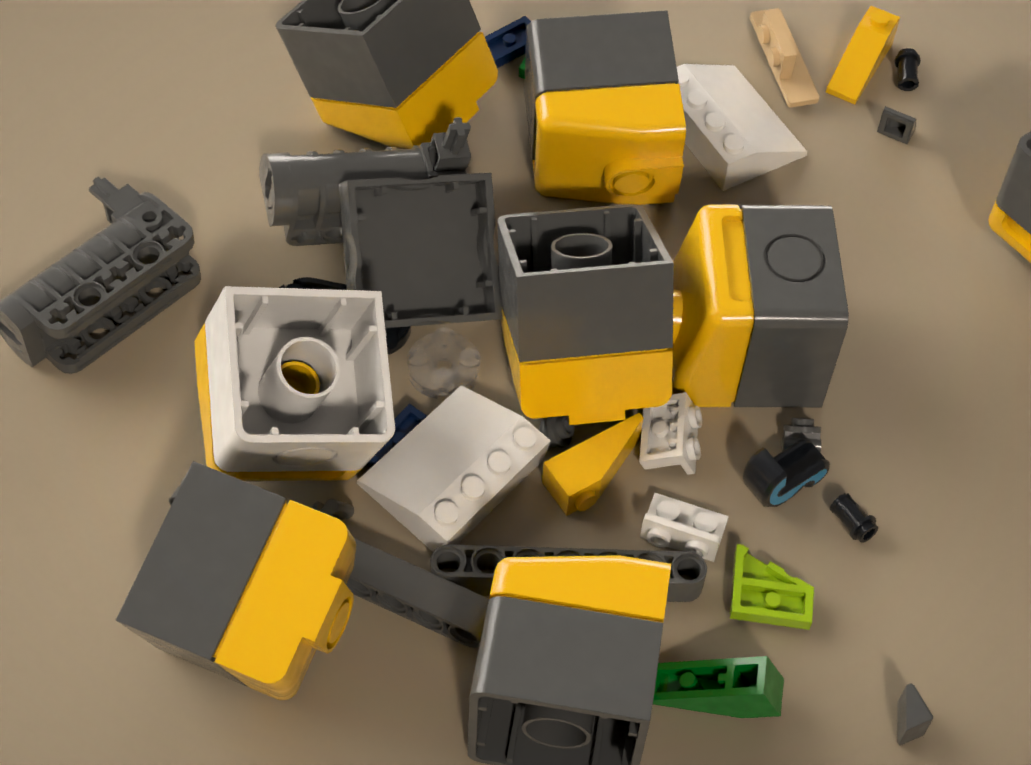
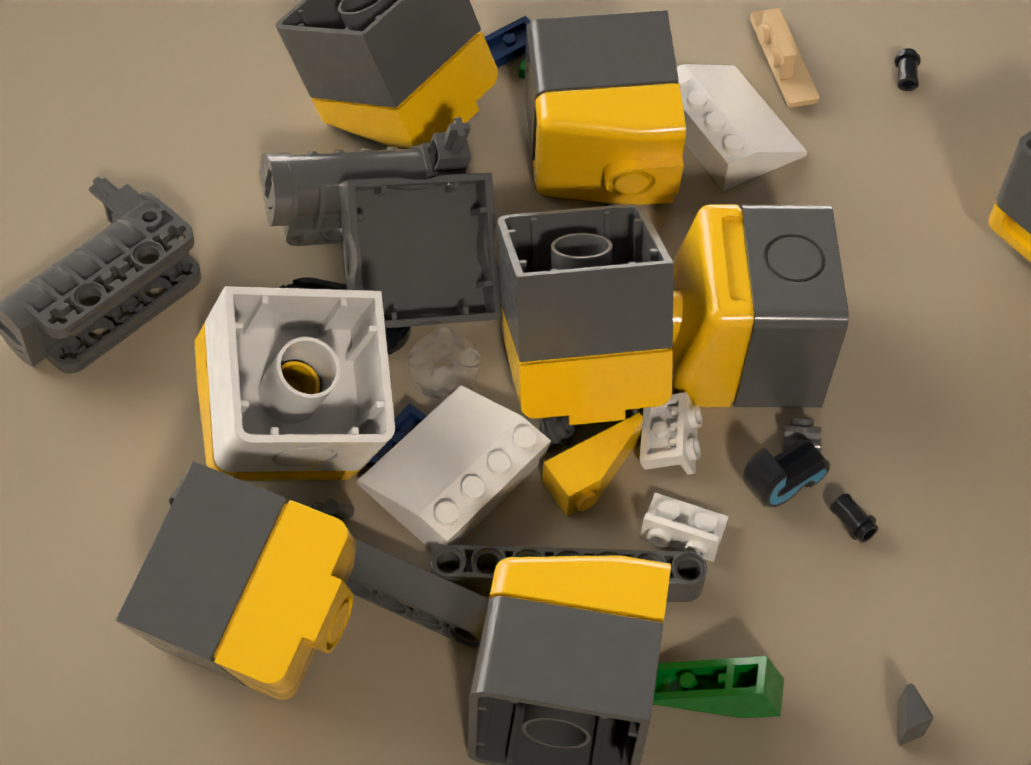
lime wing [730,544,814,630] -> none
yellow slope [826,6,900,105] -> none
dark grey slope [877,106,916,144] -> none

